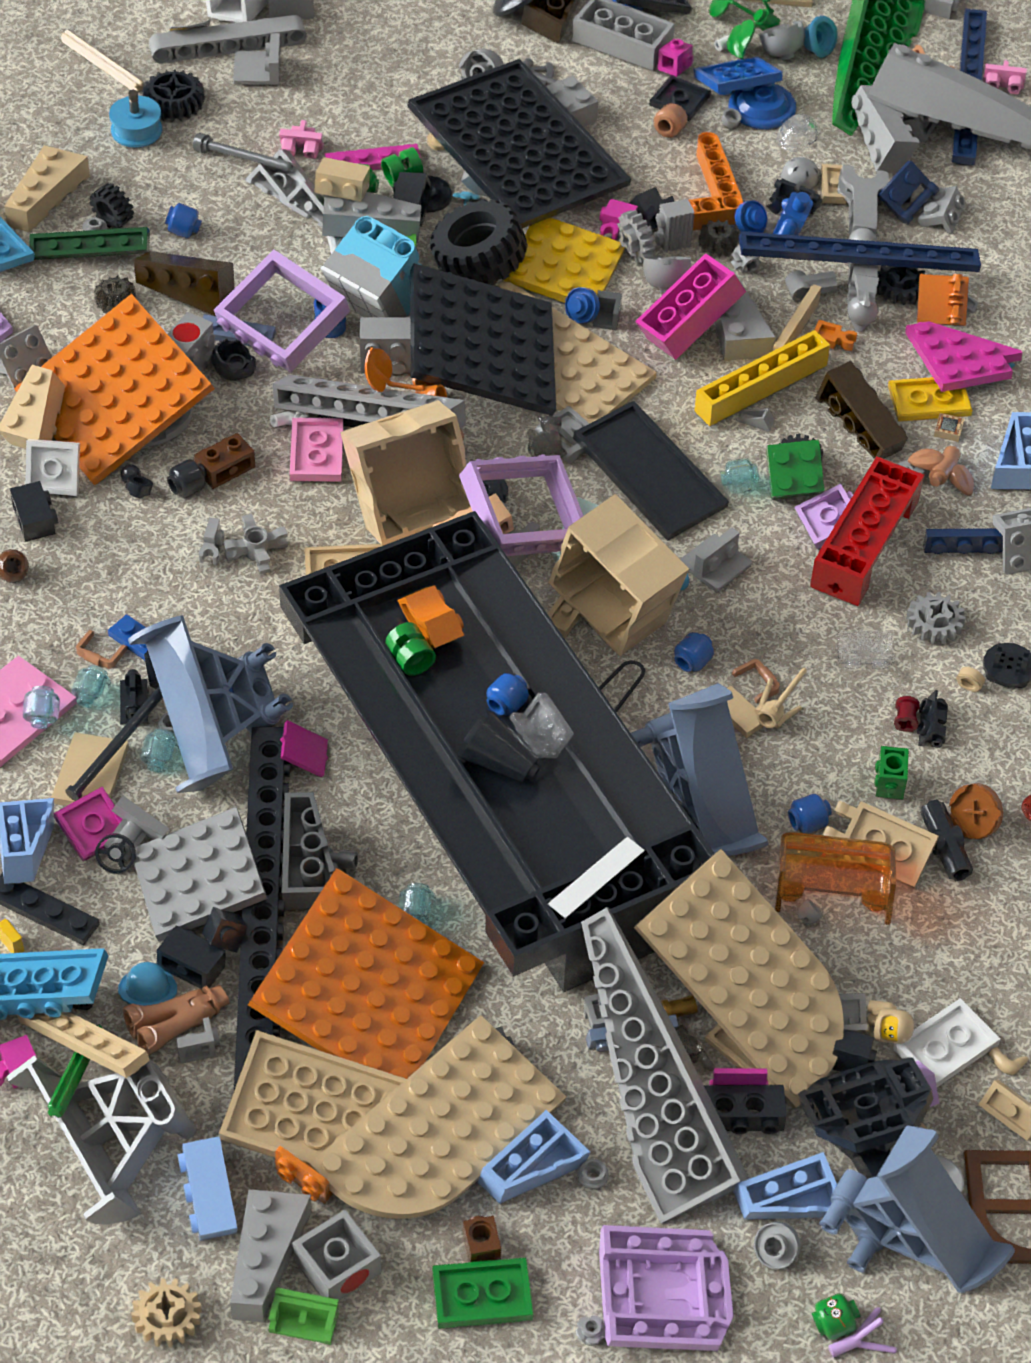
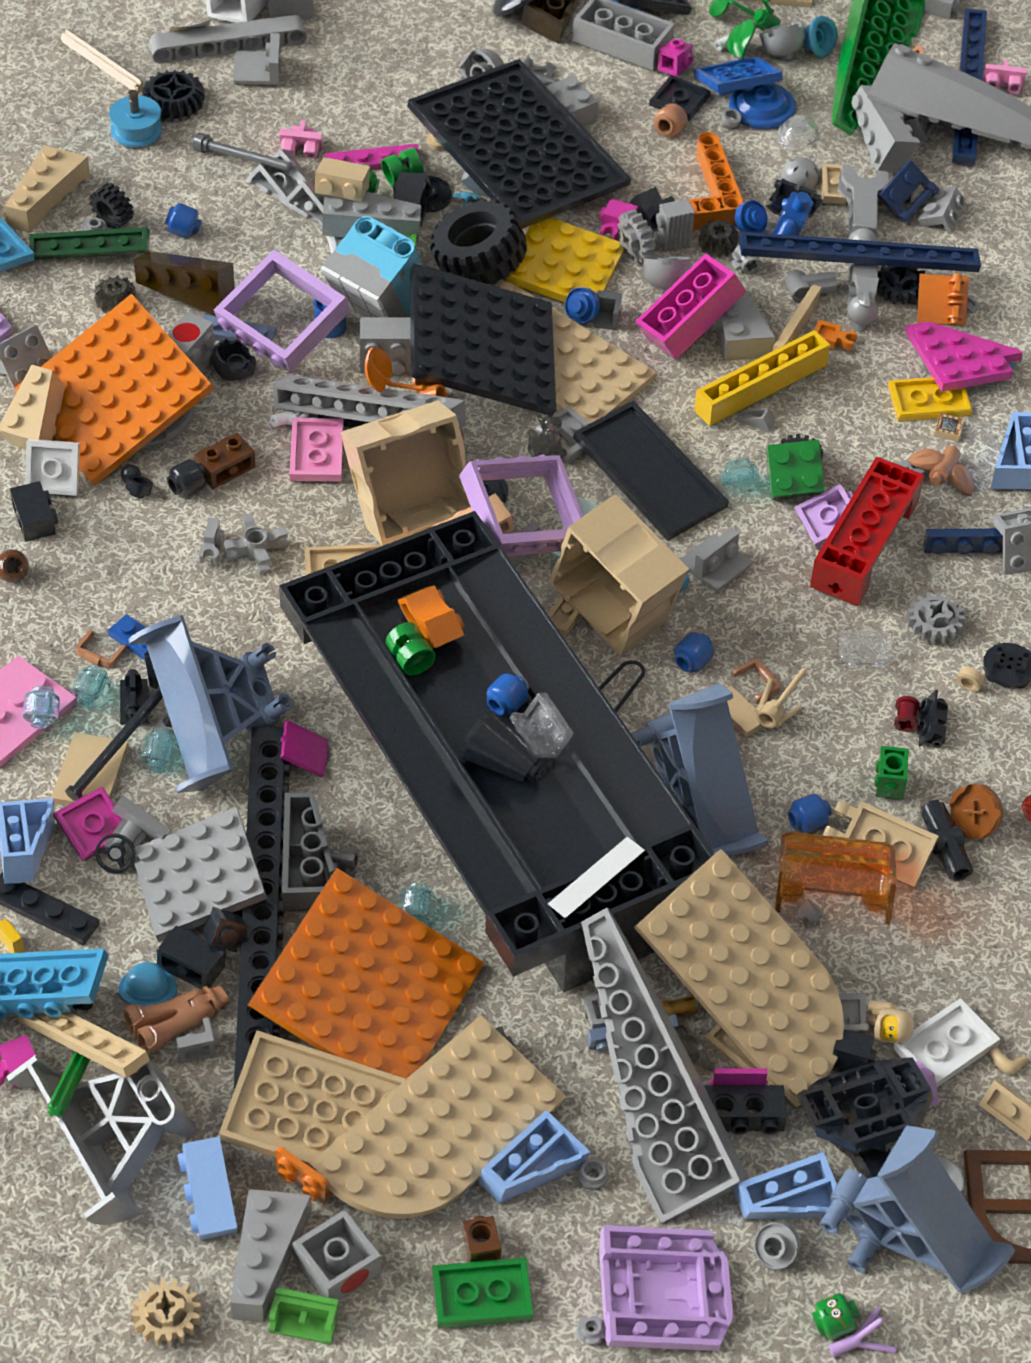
dark brown wedge [815,361,908,459] -> none

